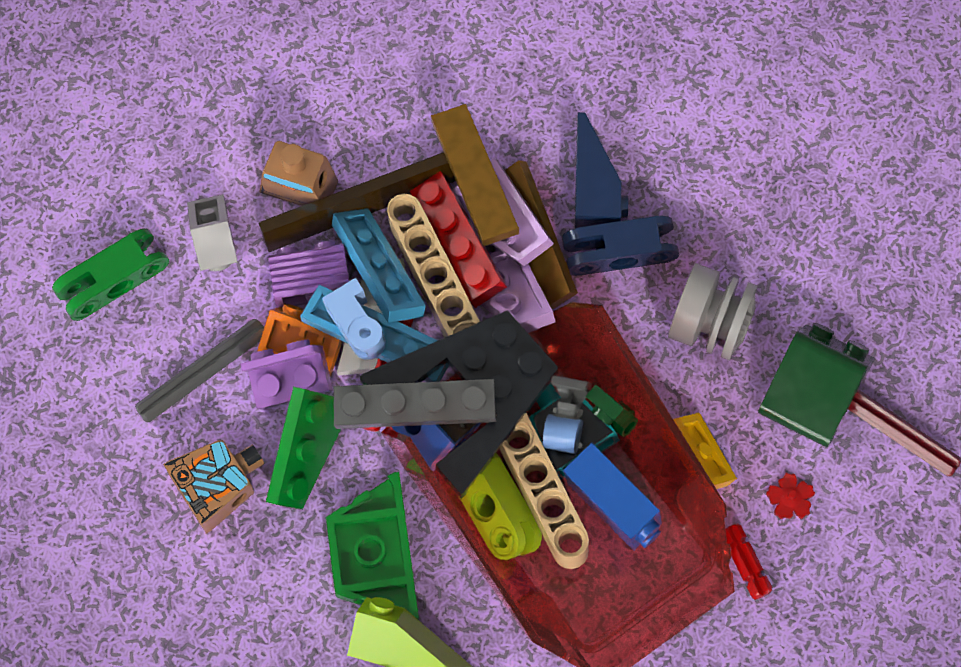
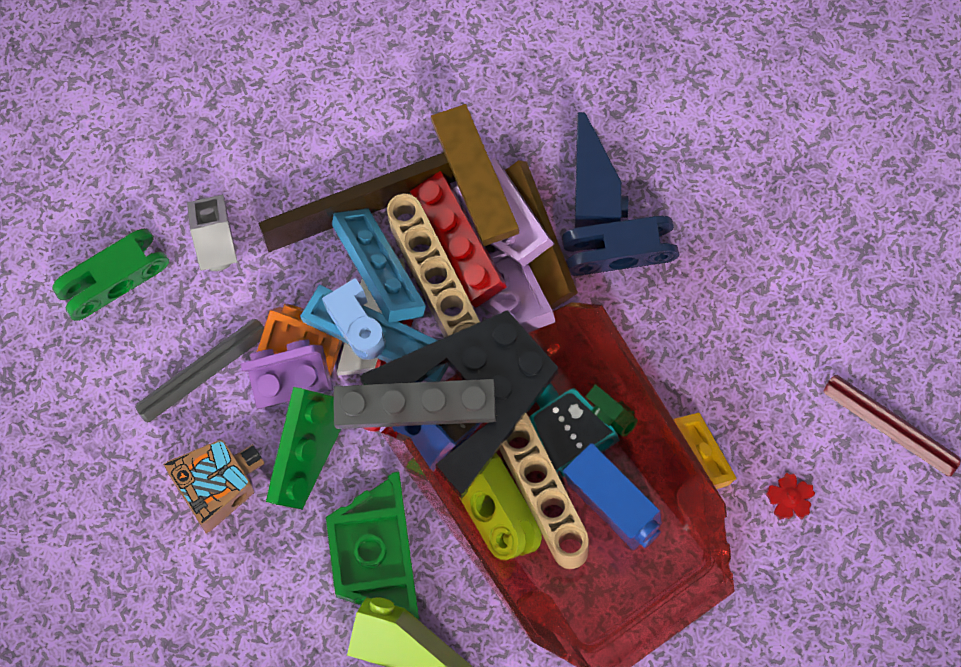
medium nougat torso [259,141,339,206] -> none
medium lavender brick [268,241,349,308] -> none
leg [543,376,592,454] -> none
light grey wheel [668,263,758,360] -> none
red axle [721,523,772,600] -> none
dark green piece [758,323,875,448] -> none

